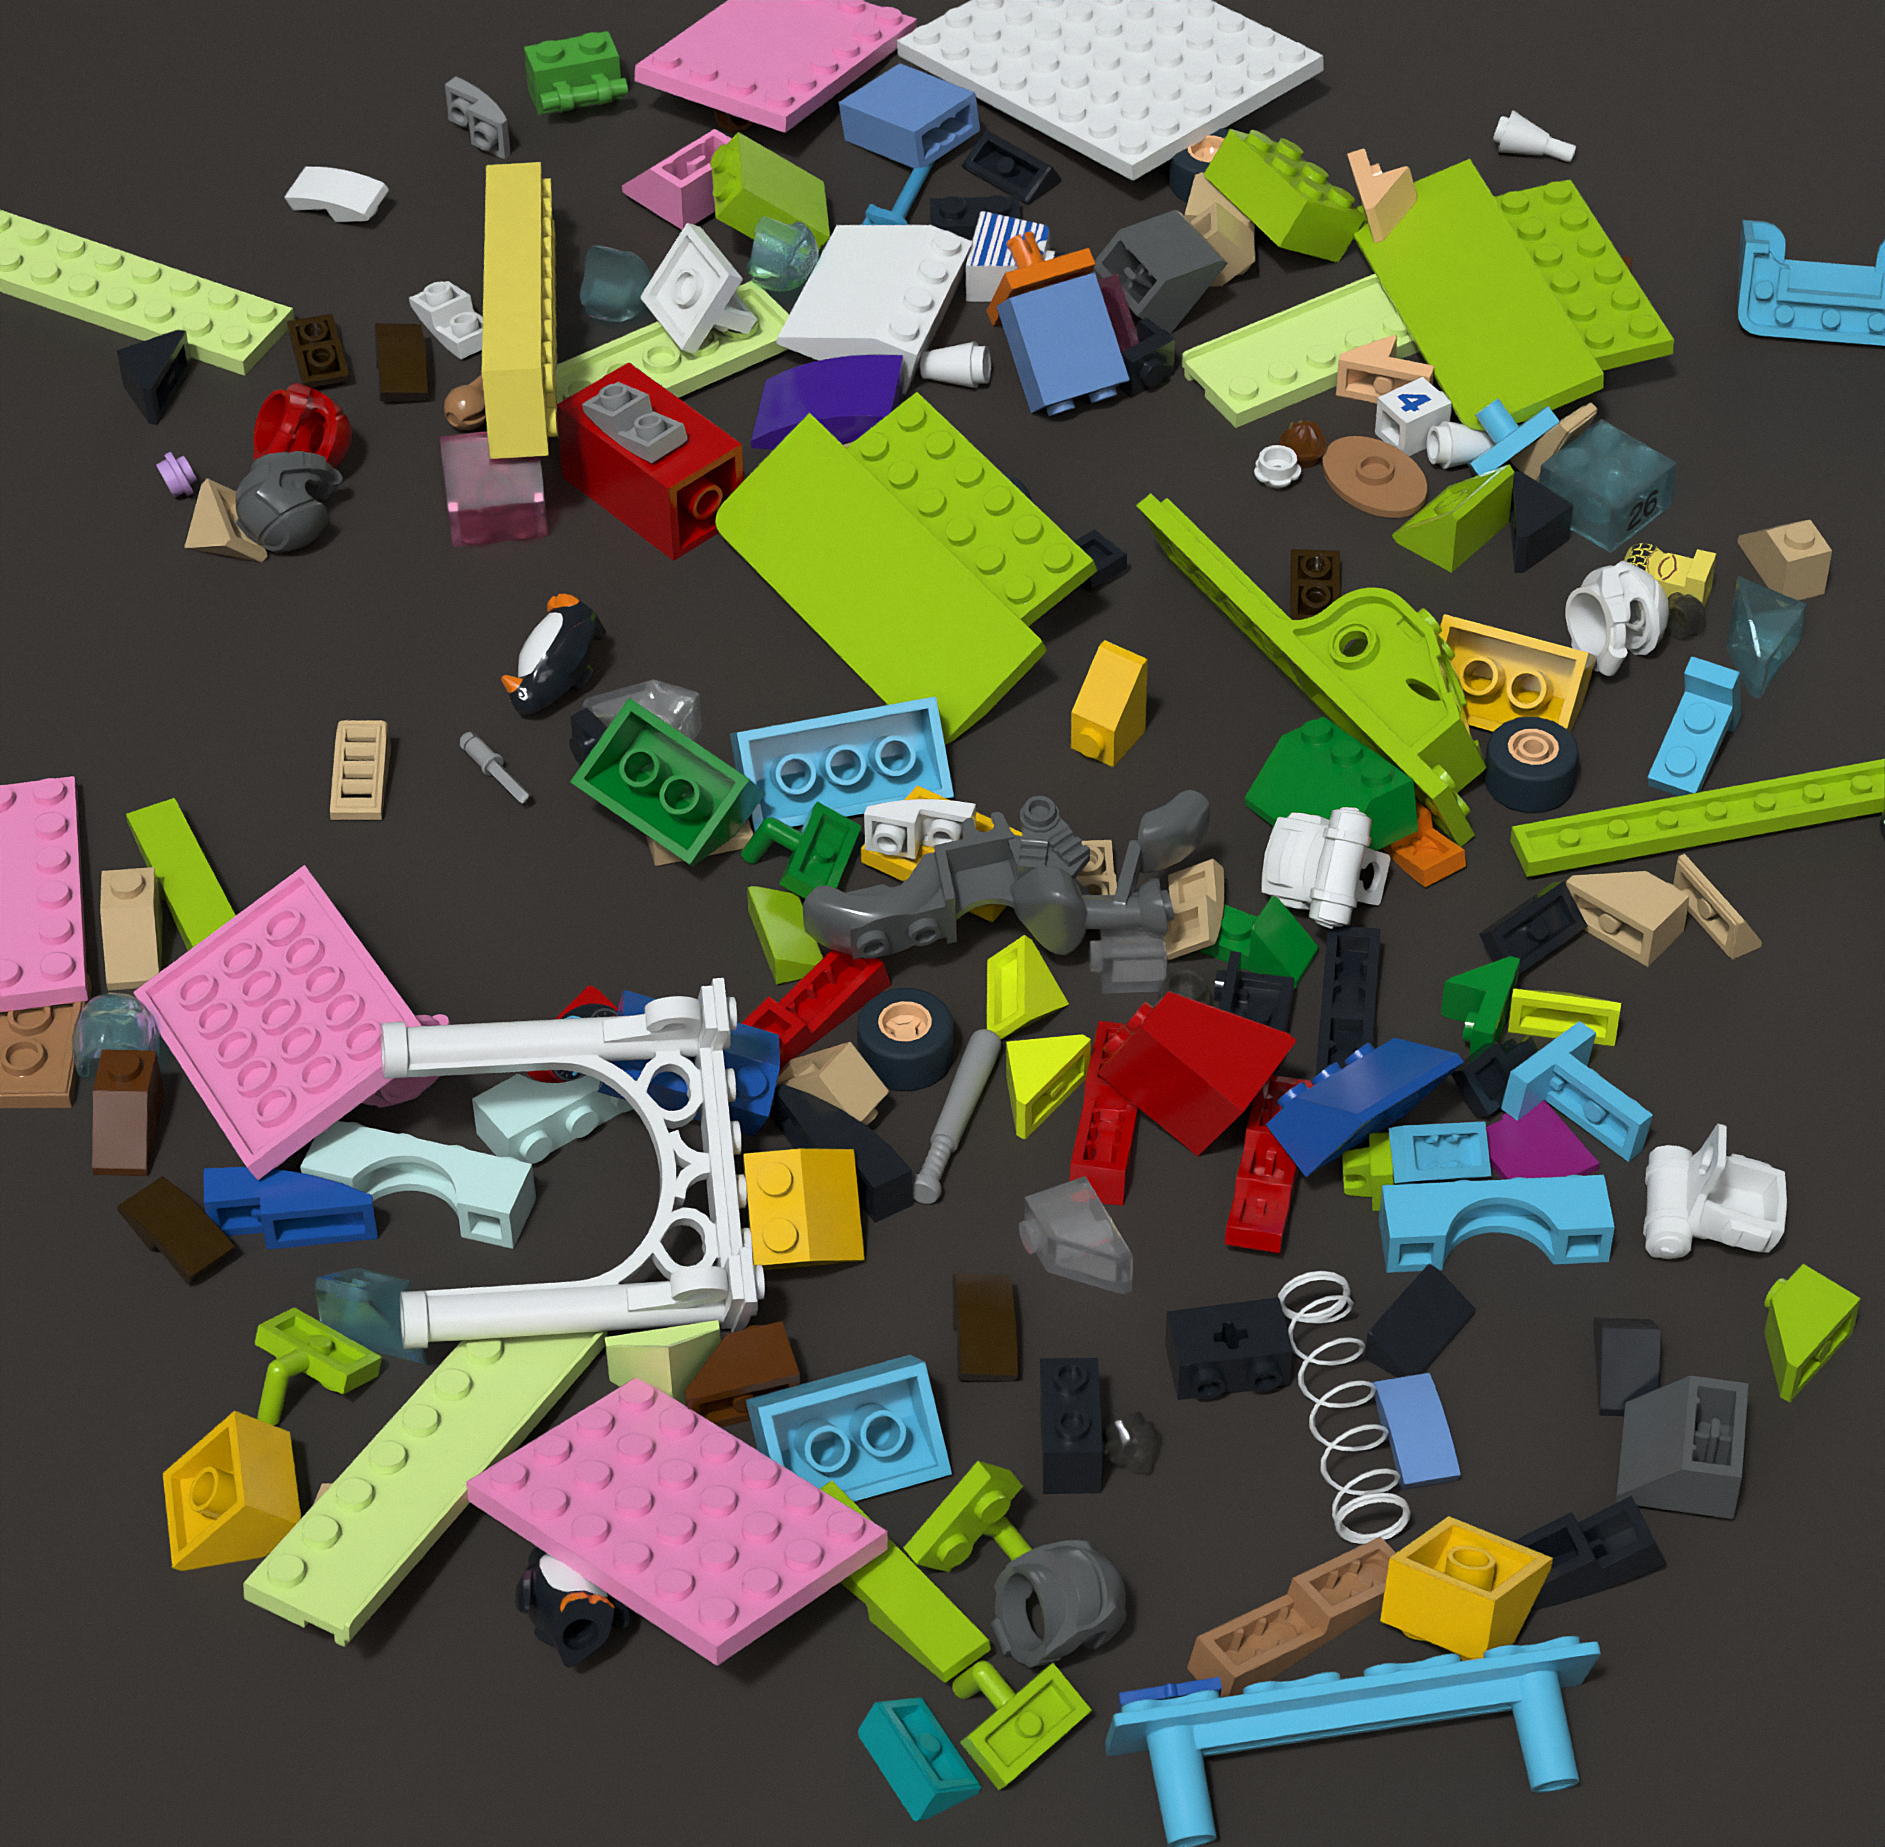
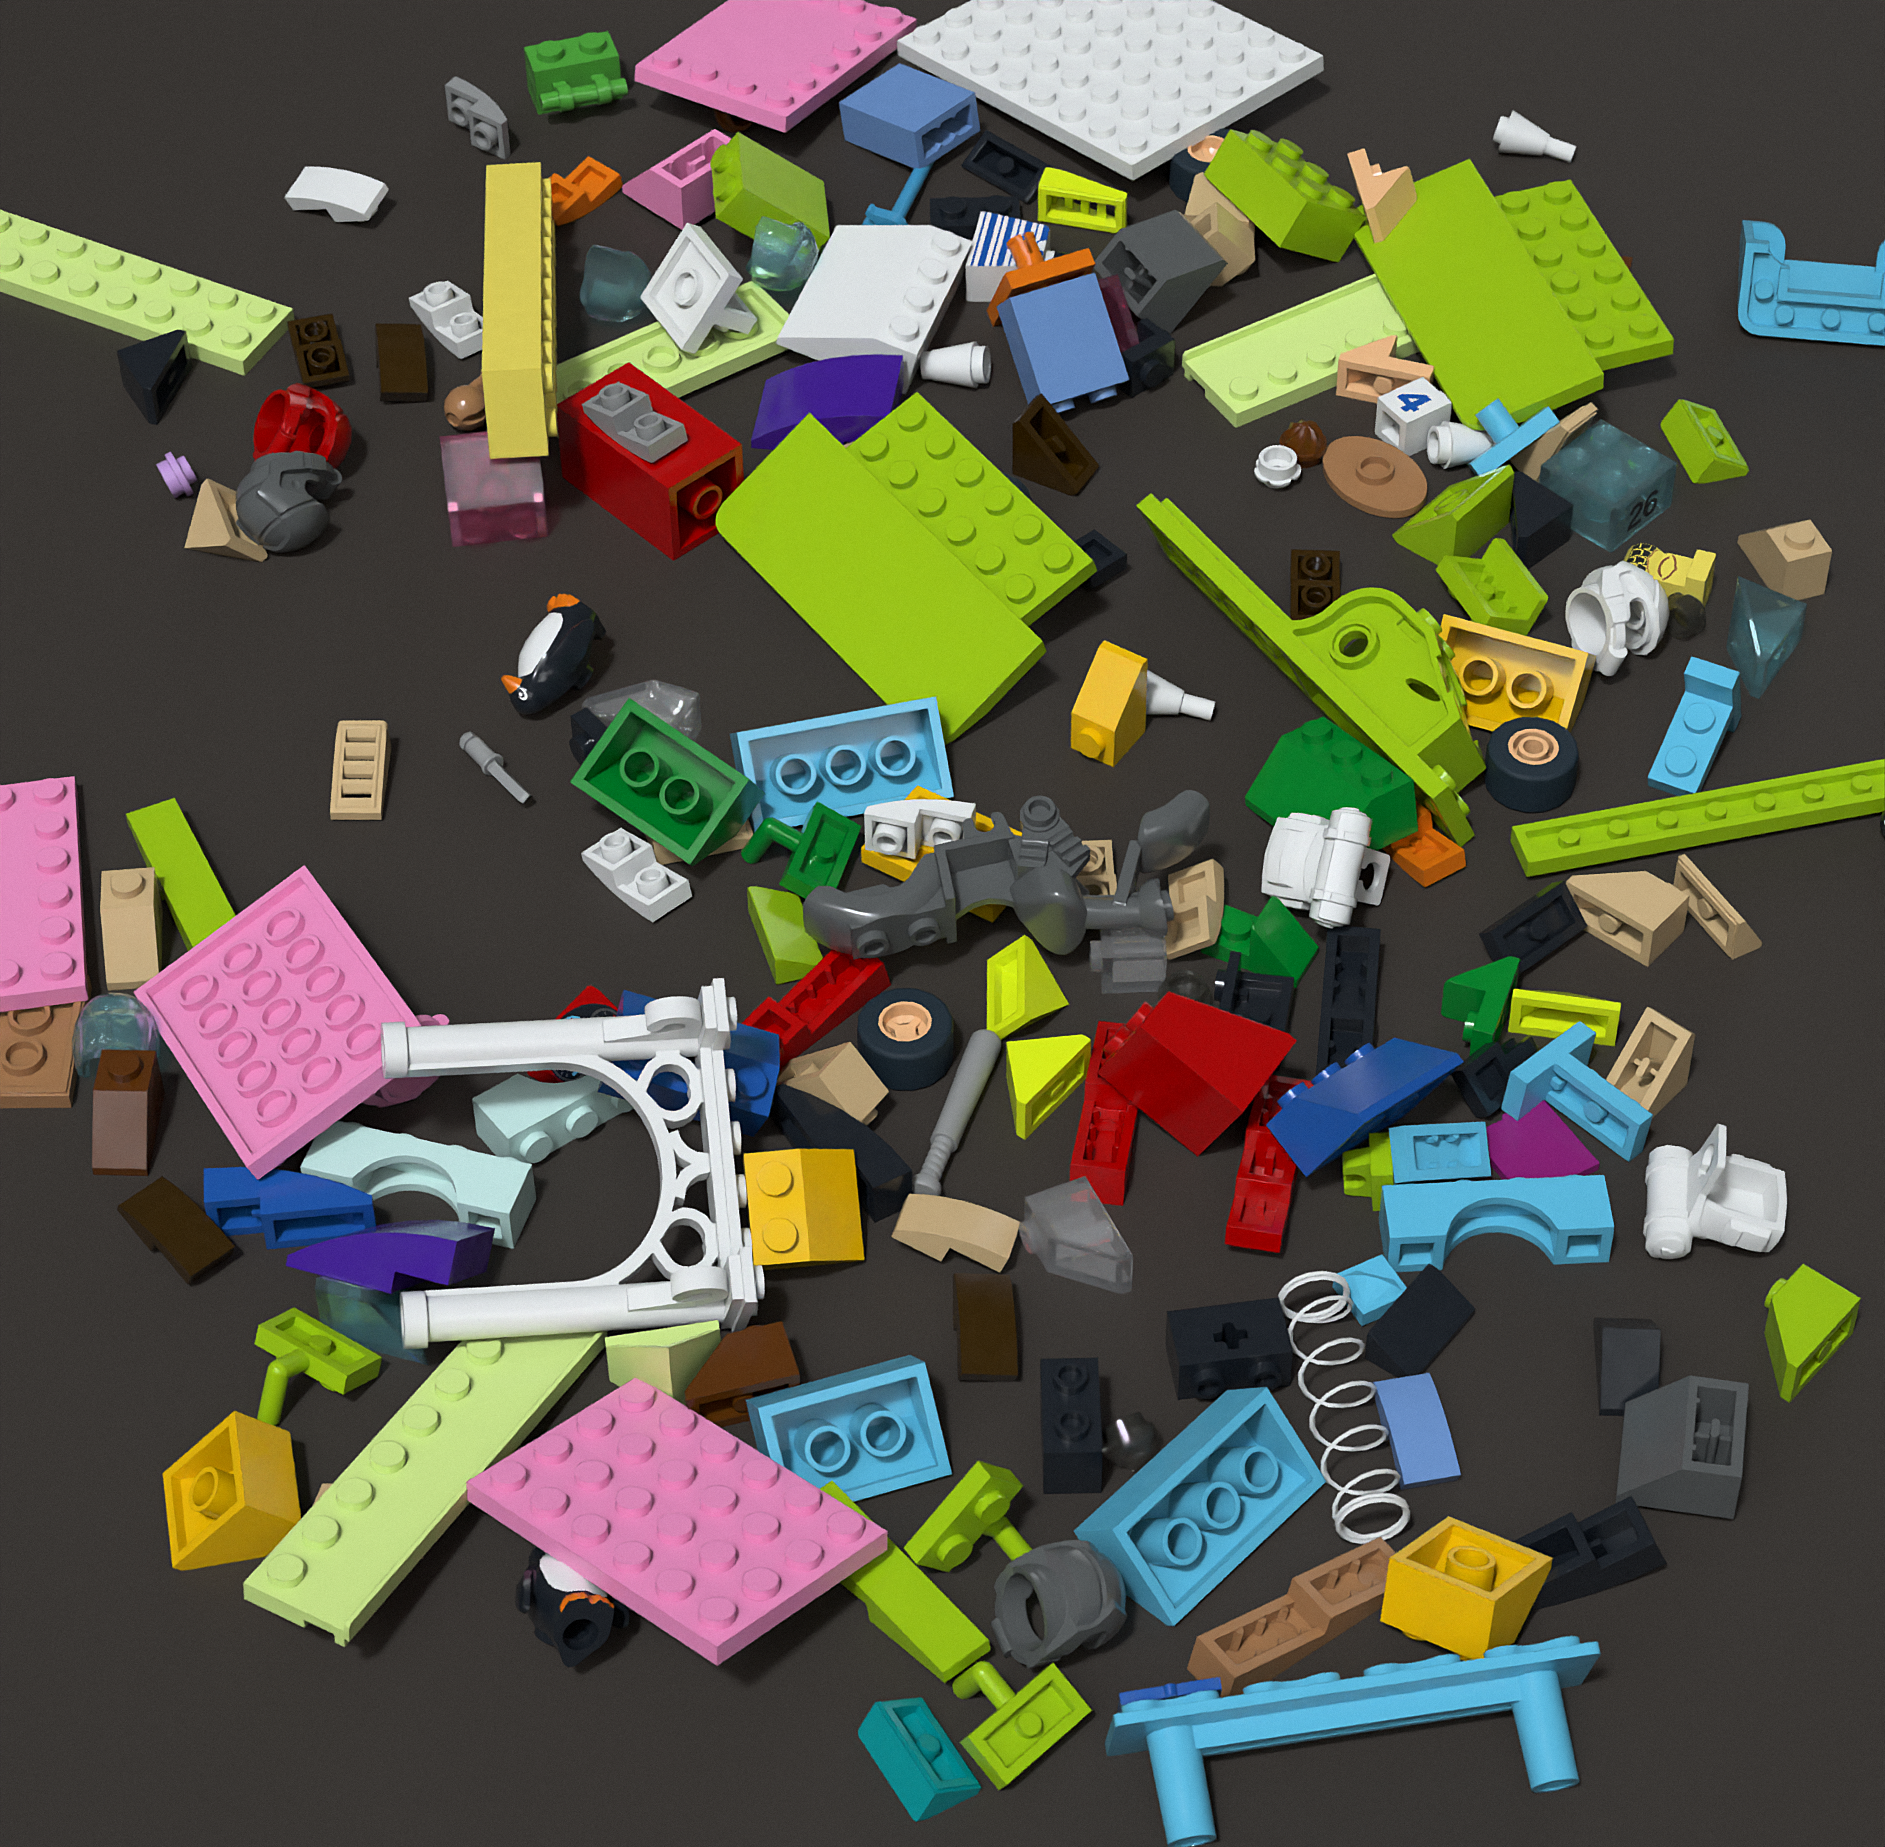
none -> dark purple slope [286,1220,495,1294]
none -> orange slope [550,156,624,226]
none -> white slope [581,828,692,922]
none -> tan slope [891,1194,1021,1273]
none -> dark brown slope [1012,393,1100,496]
none -> neon yellow slope [1038,167,1128,233]
none -> medium azure slope [1074,1387,1326,1626]
none -> white cone [1146,670,1215,721]
none -> medium azure tile [1333,1254,1407,1326]
none -> lime bracket [1436,538,1548,636]
none -> tan slope [1606,1007,1695,1118]
none -> lime slope [1660,399,1749,484]

